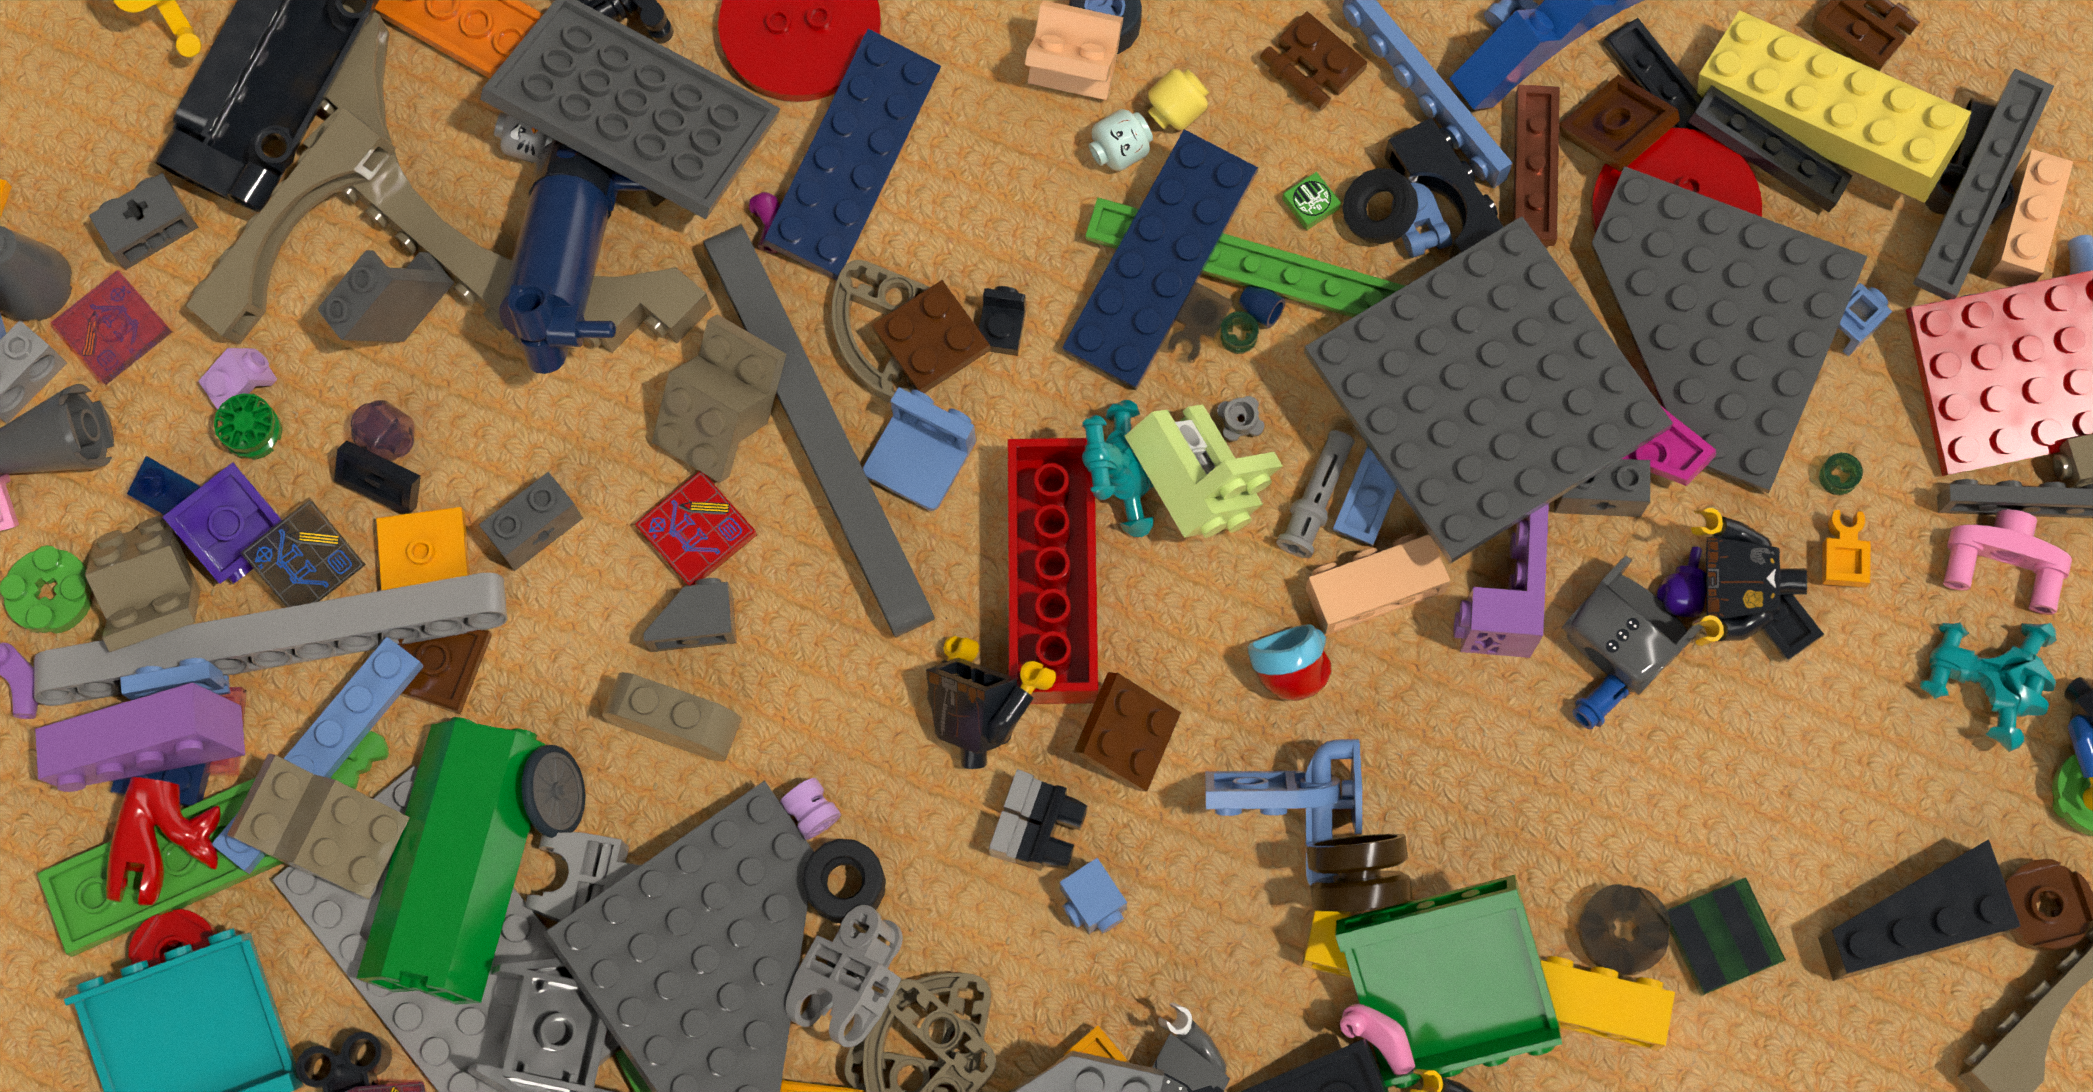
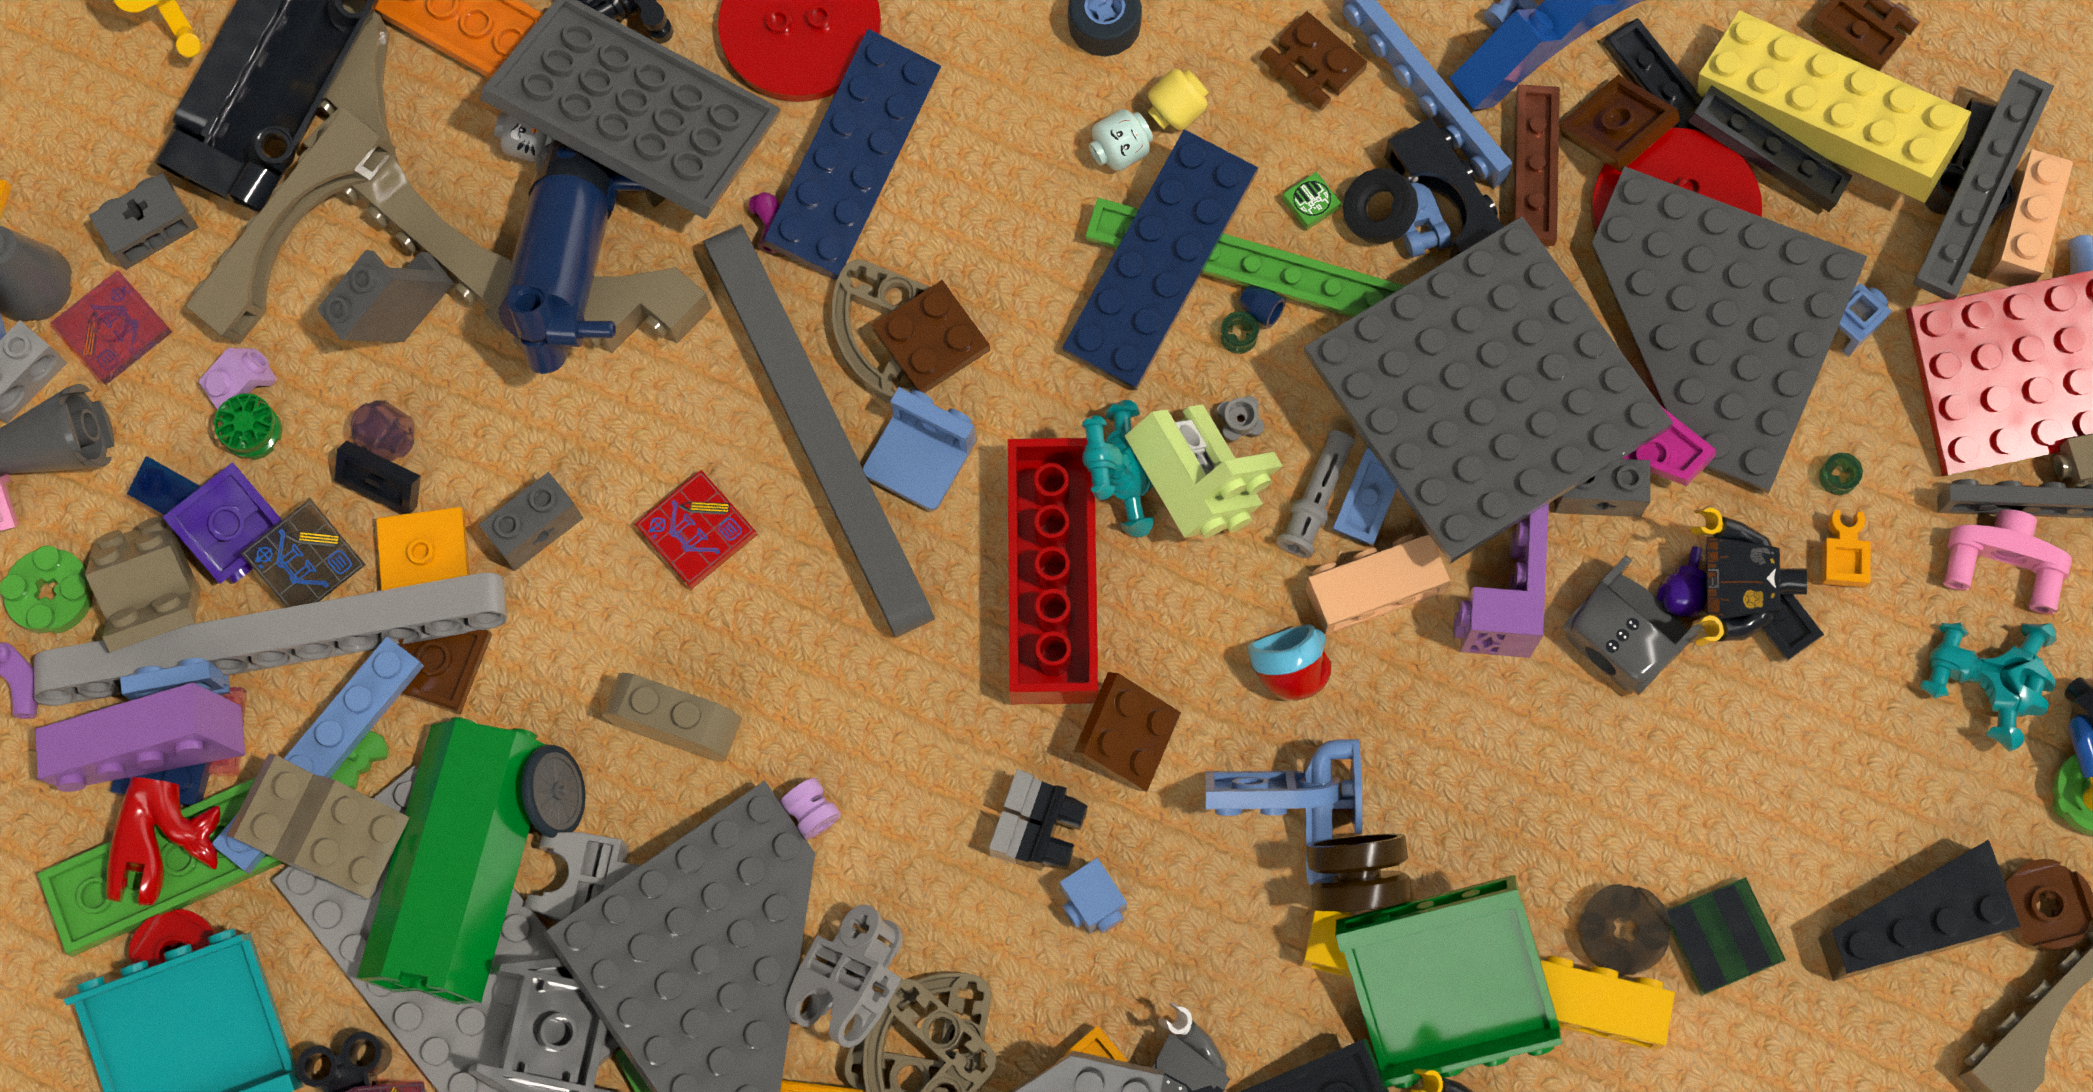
dark grey slope [644,578,737,652] -> none
dark tan bracket [652,314,787,483] -> none
black tyre [803,839,886,923] -> none
black torso [926,636,1056,769] -> none
black bracket [979,286,1027,356] -> none
light nougat bracket [1025,0,1124,100] -> none
clear smoke plate [1168,282,1233,363] -> none
bright pink arm [1340,1004,1415,1075] -> none
blue pin [1572,674,1629,730] -> none

